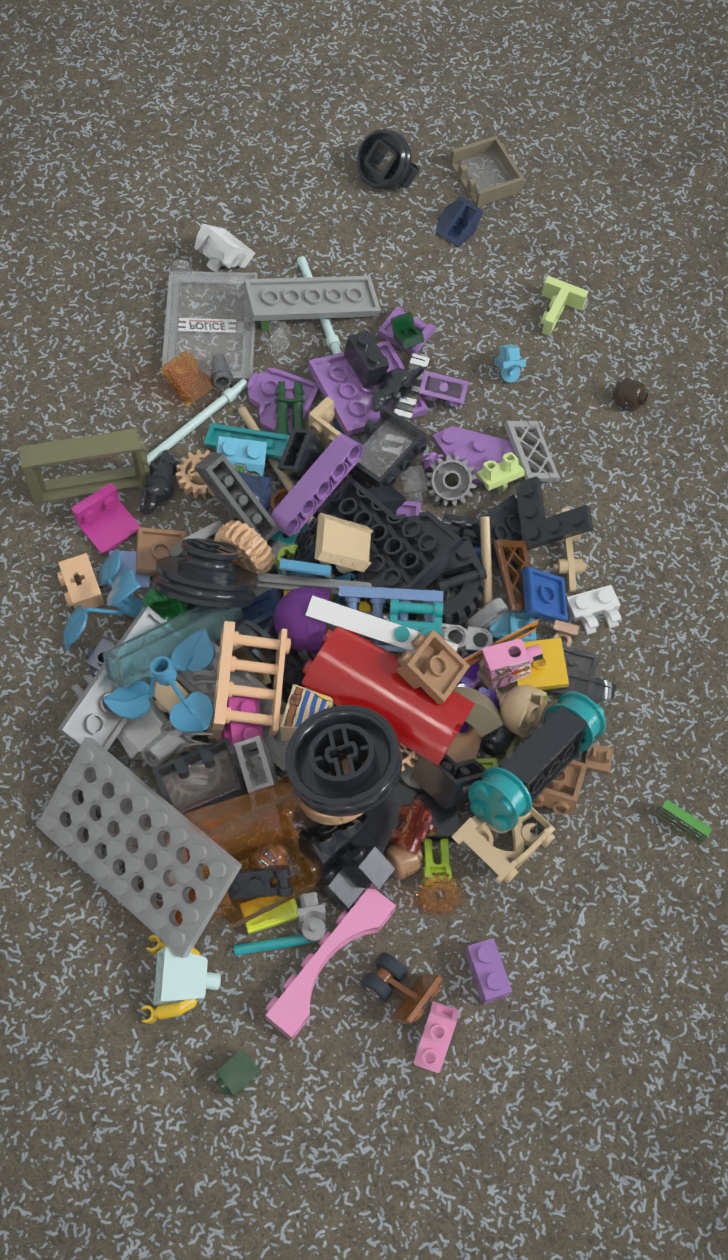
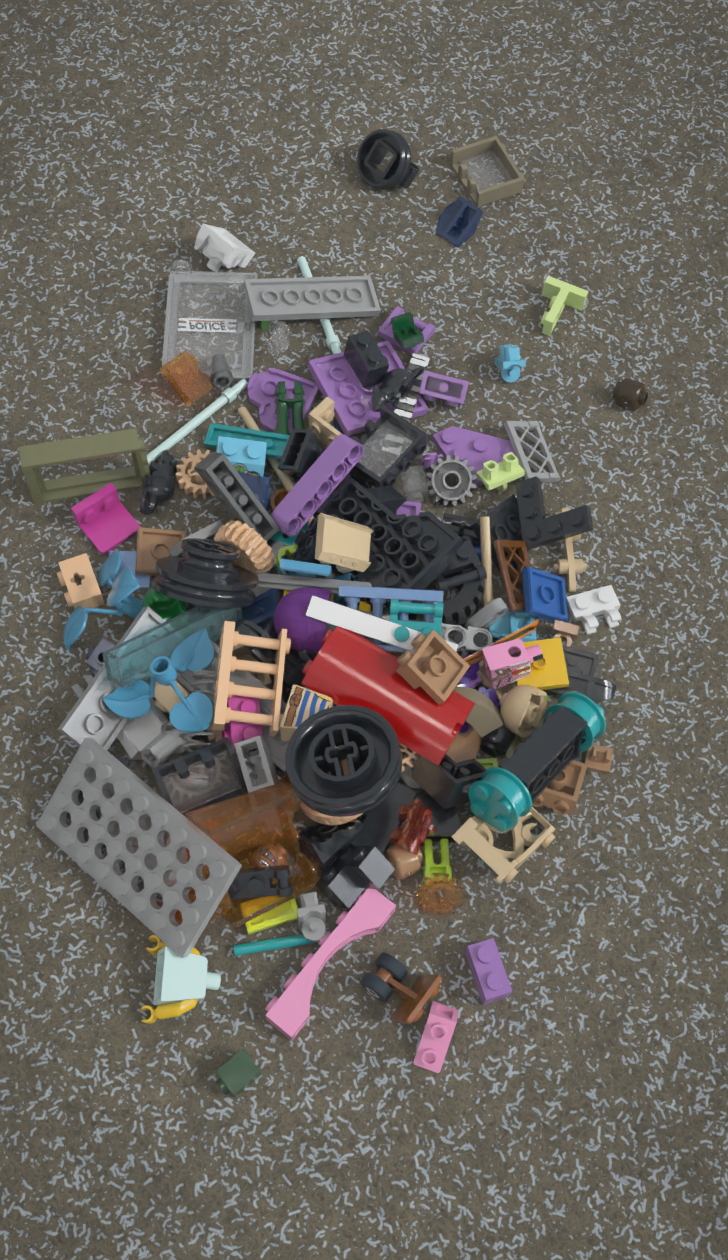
bright green tile [656,800,712,843] -> none

